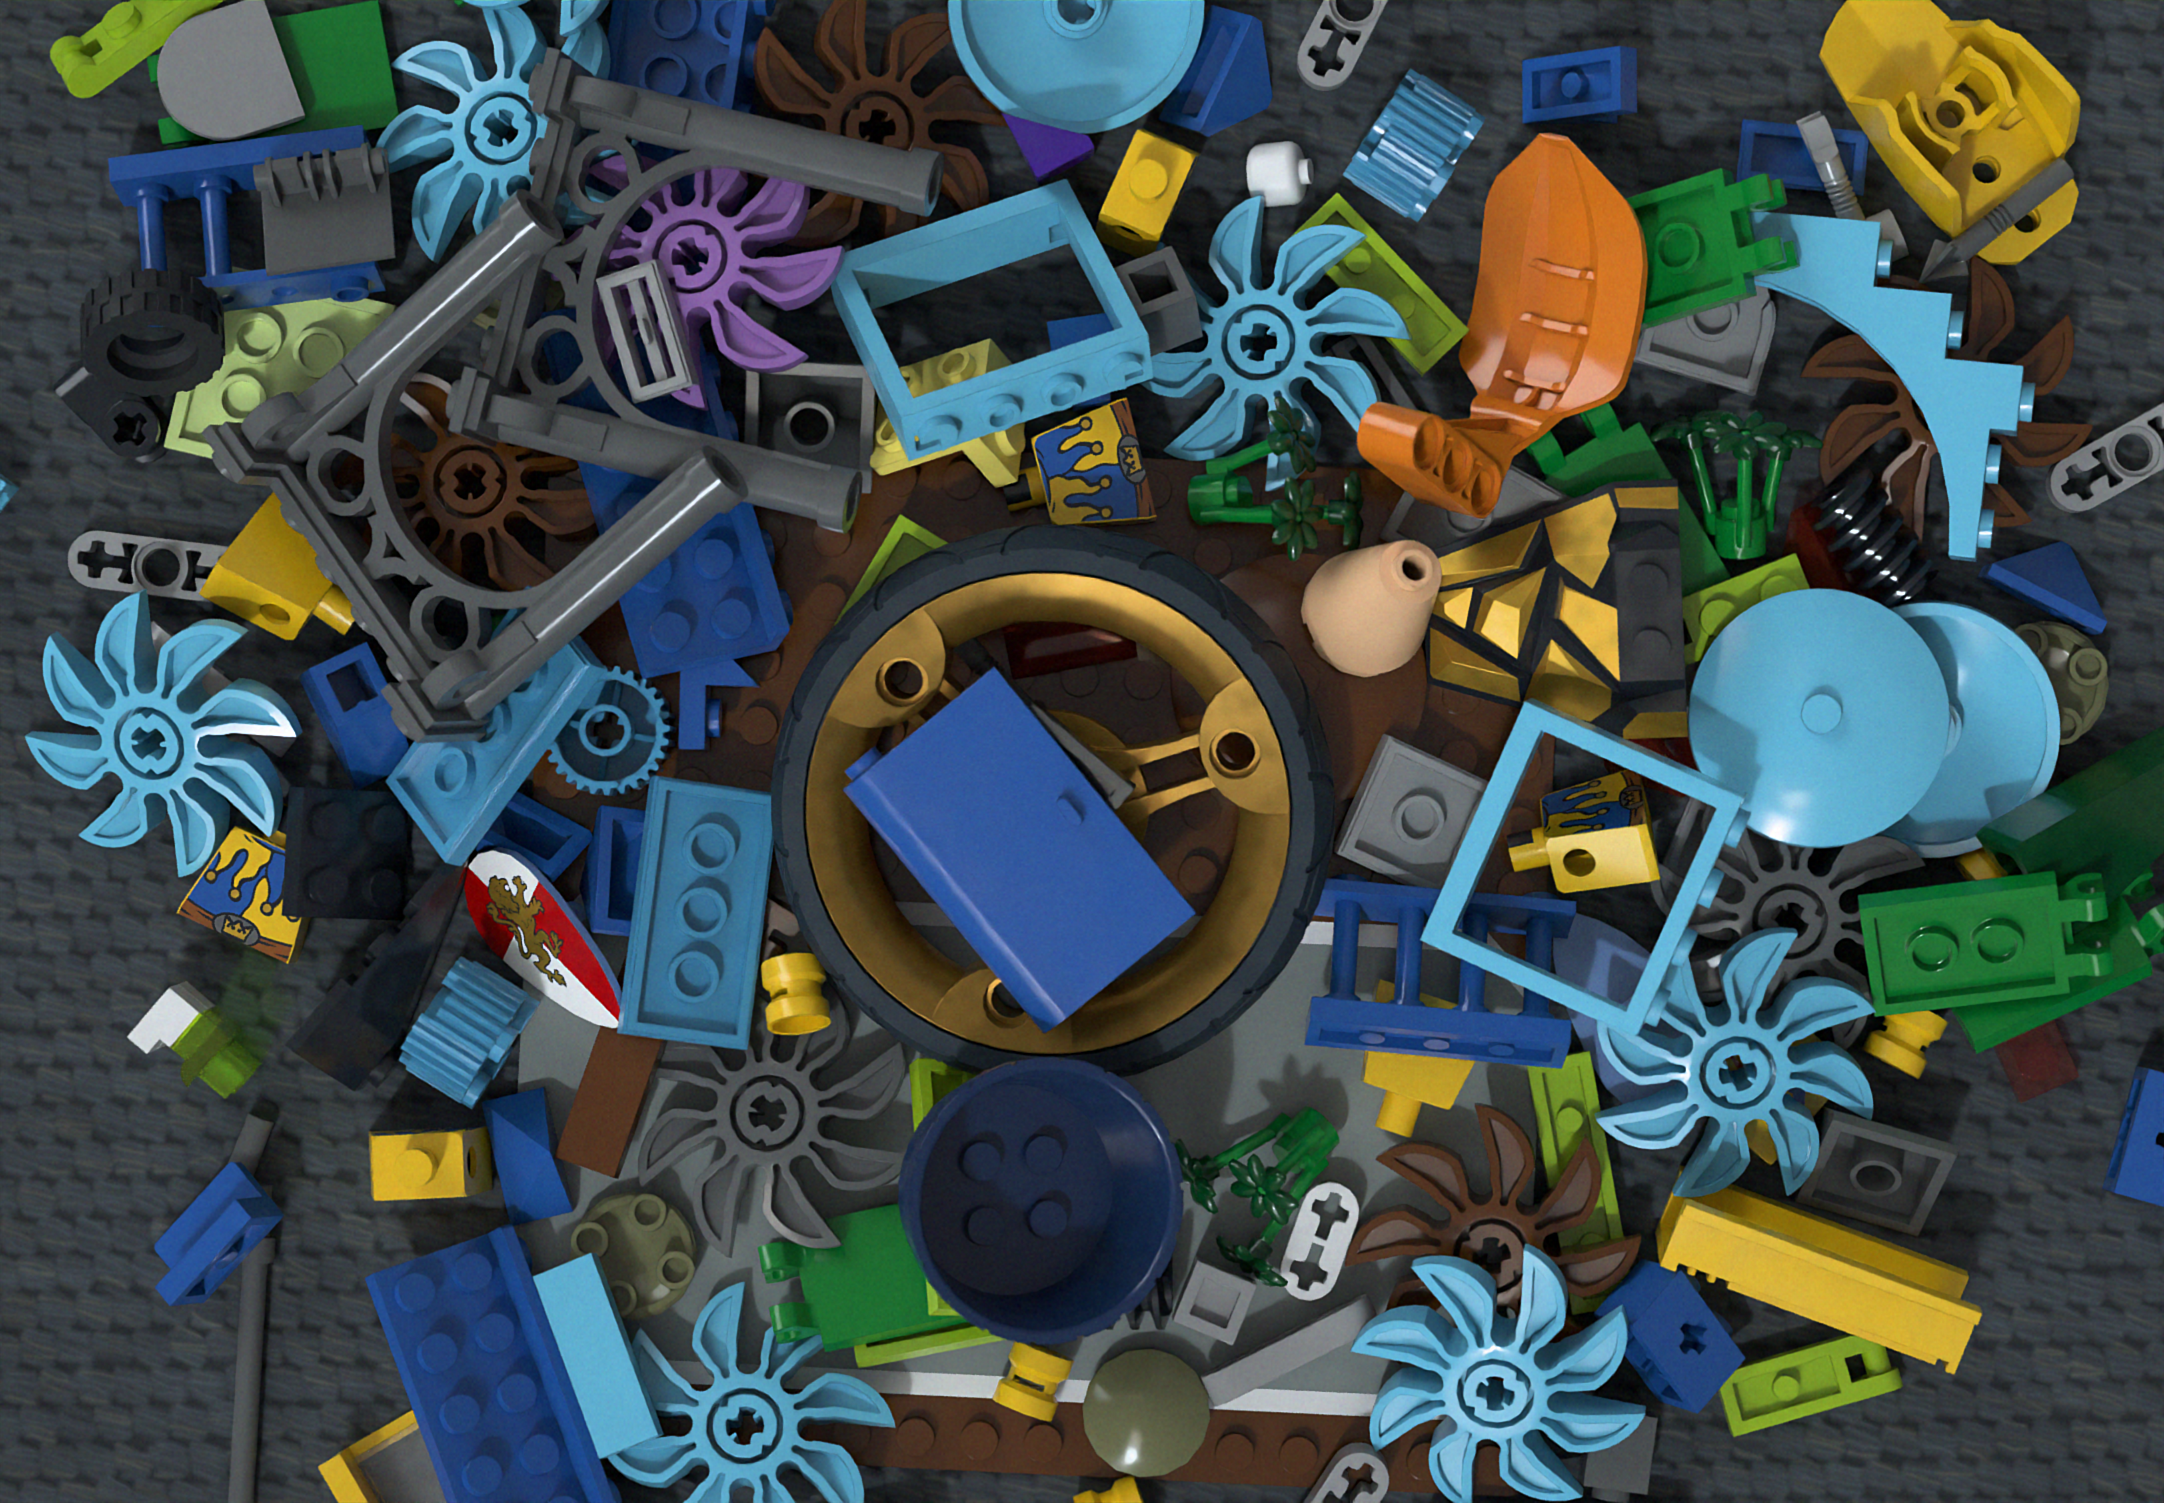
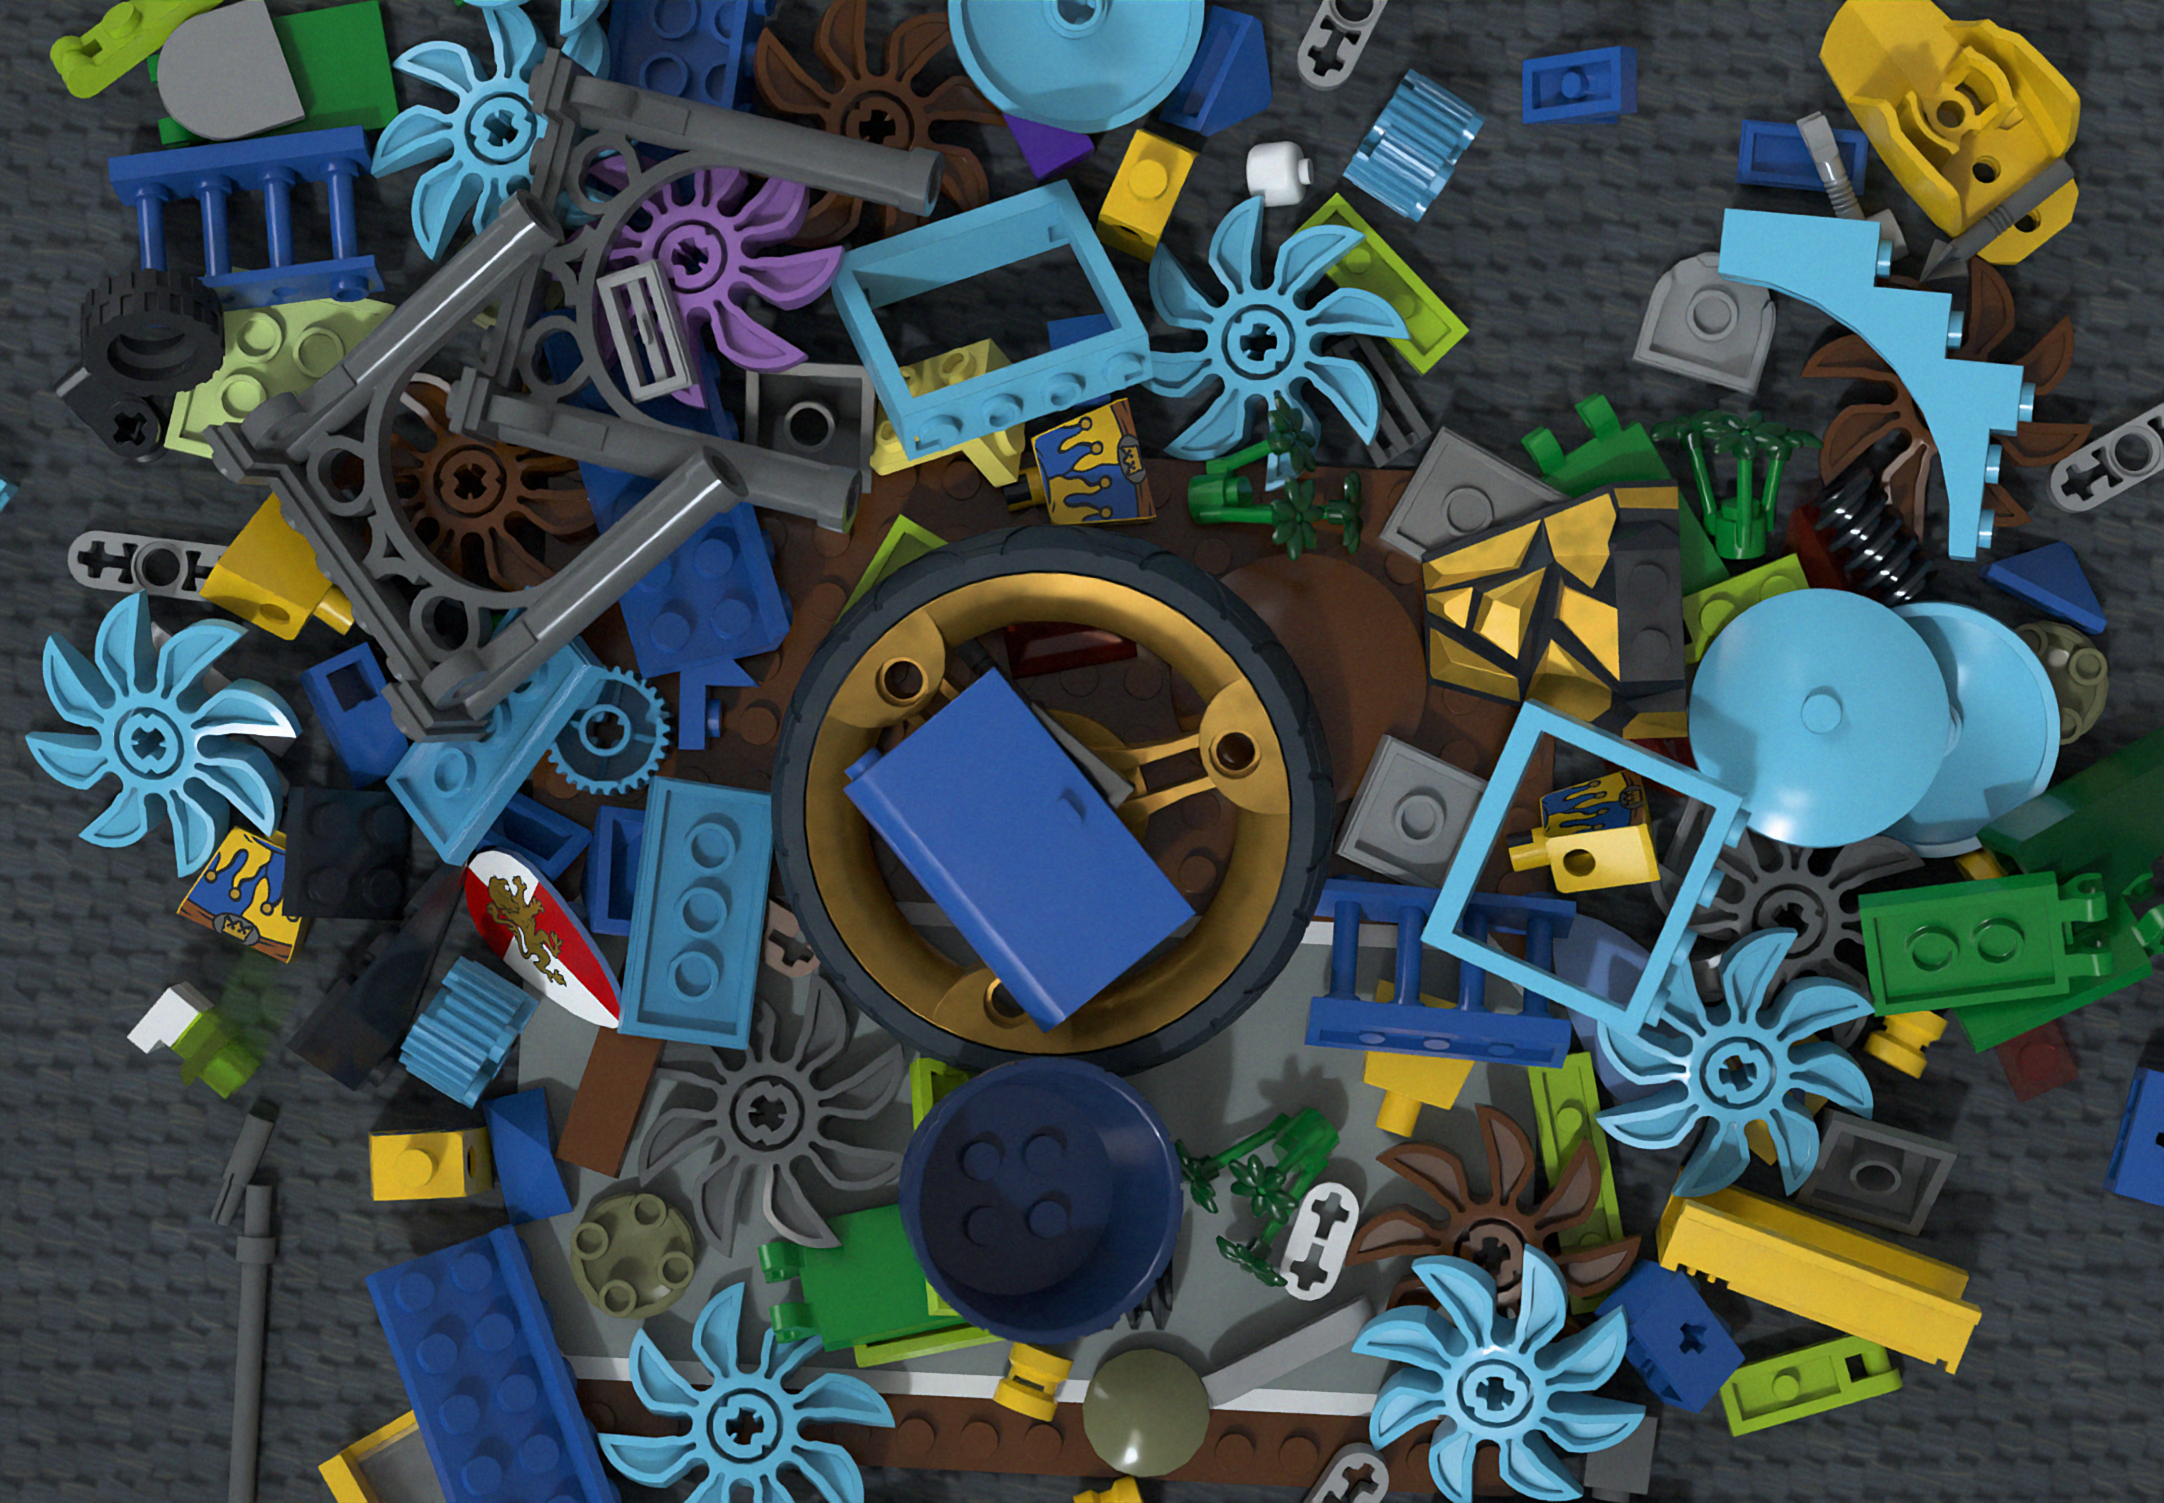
blue panel [154,1162,284,1306] -> none
dark grey hinge [253,143,396,276] -> none
medium azure tile [533,1253,664,1459] -> none
yellow wheel [761,953,831,1035] -> none
dark grey brick [1114,245,1203,357] -> none
light grey brick [1171,1255,1258,1346] -> none
light nougat cone [1301,540,1442,677] -> none
orange piece [1357,133,1648,519] -> none
green tile [1626,168,1800,331] -> none

